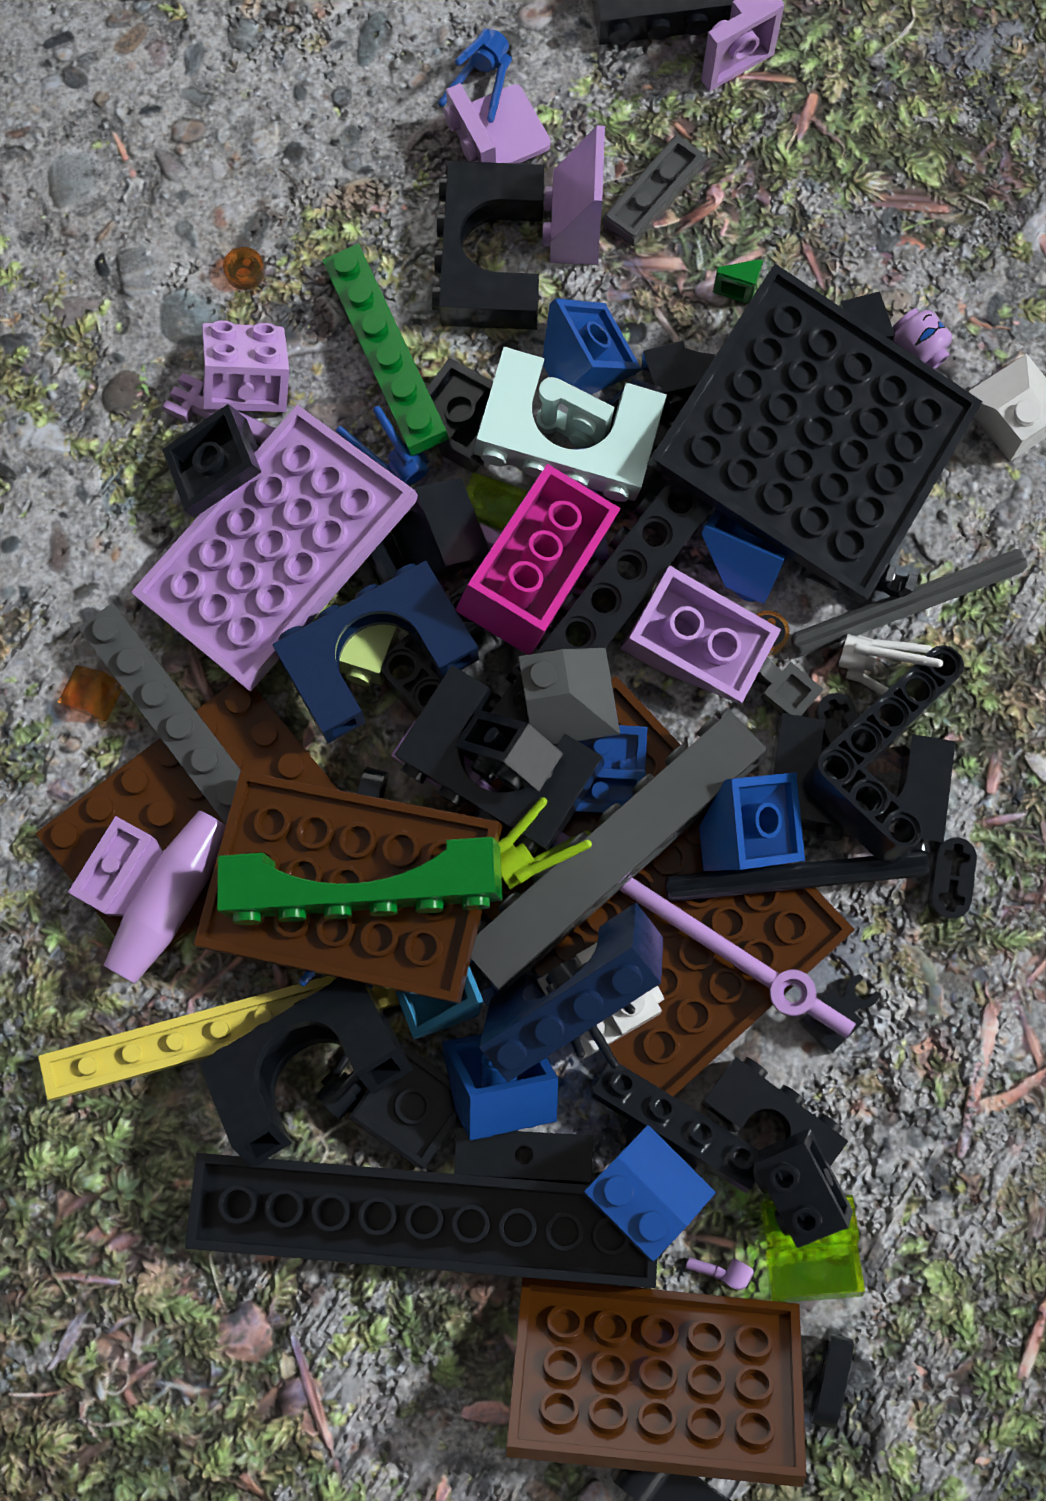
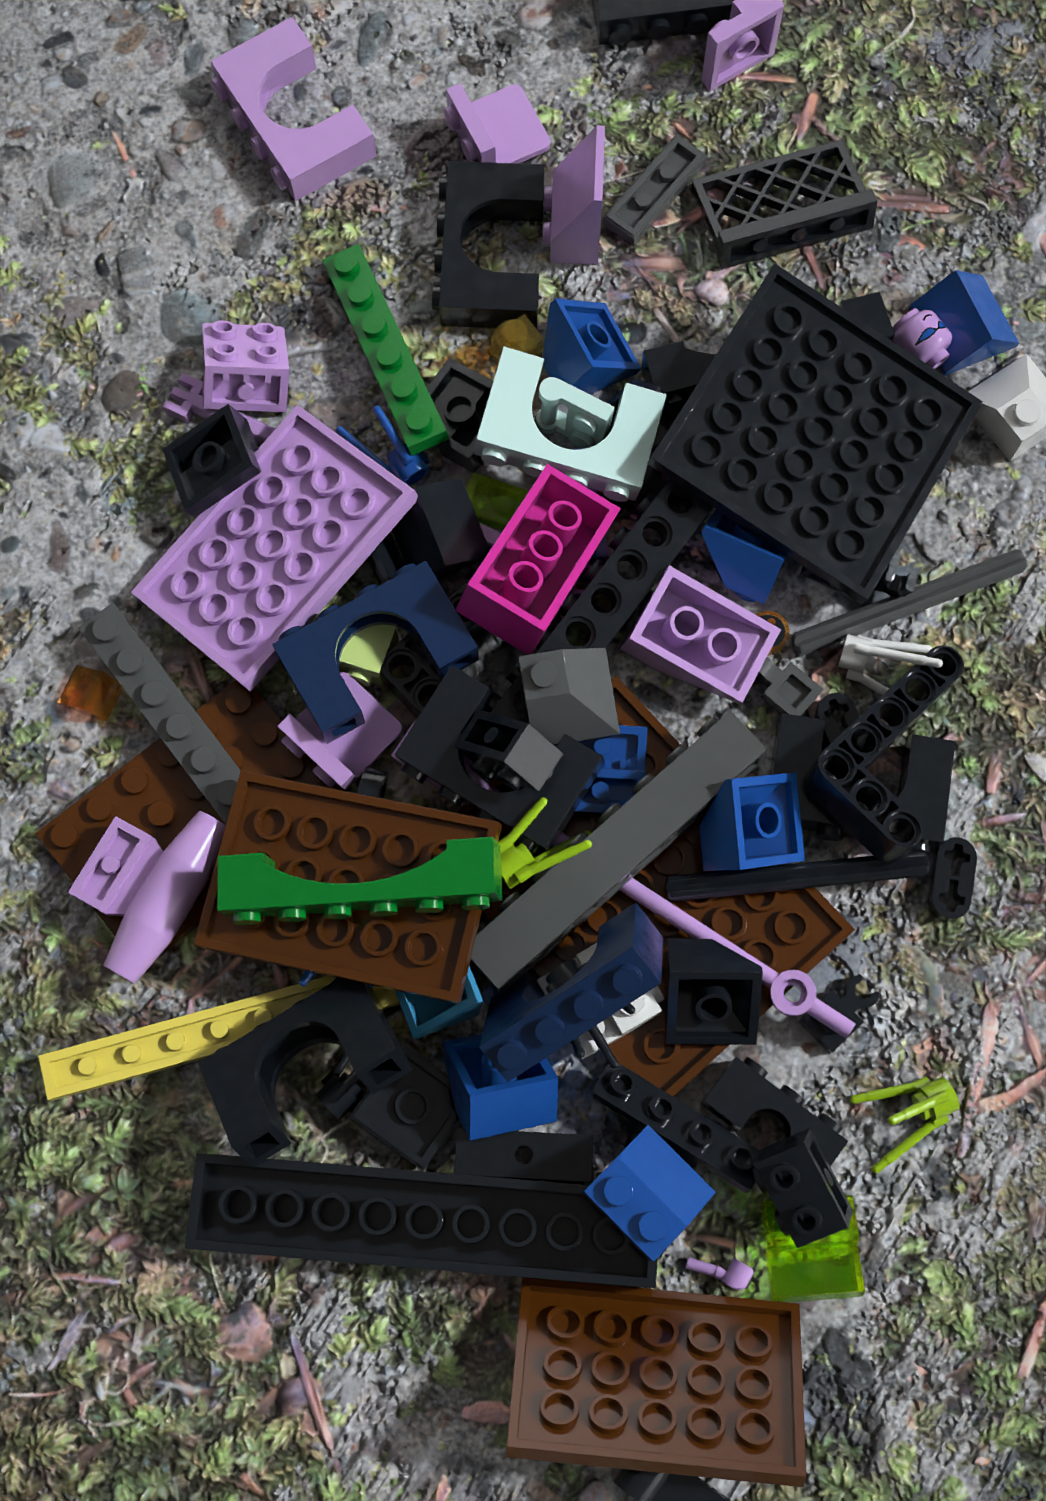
clear orange tile [223,247,265,290] -> none
blue plant [438,28,512,123] -> none
green slope [713,259,764,304] -> none
black beam [810,1333,854,1430] -> none
none -> lavender arch [210,17,376,201]
none -> lavender bracket [278,672,402,791]
none -> clear yellow brick [487,314,544,366]
none -> black slope [665,938,763,1045]
none -> black fence [692,139,878,269]
none -> lime plant [850,1076,960,1174]
none -> blue slope [909,270,1019,376]

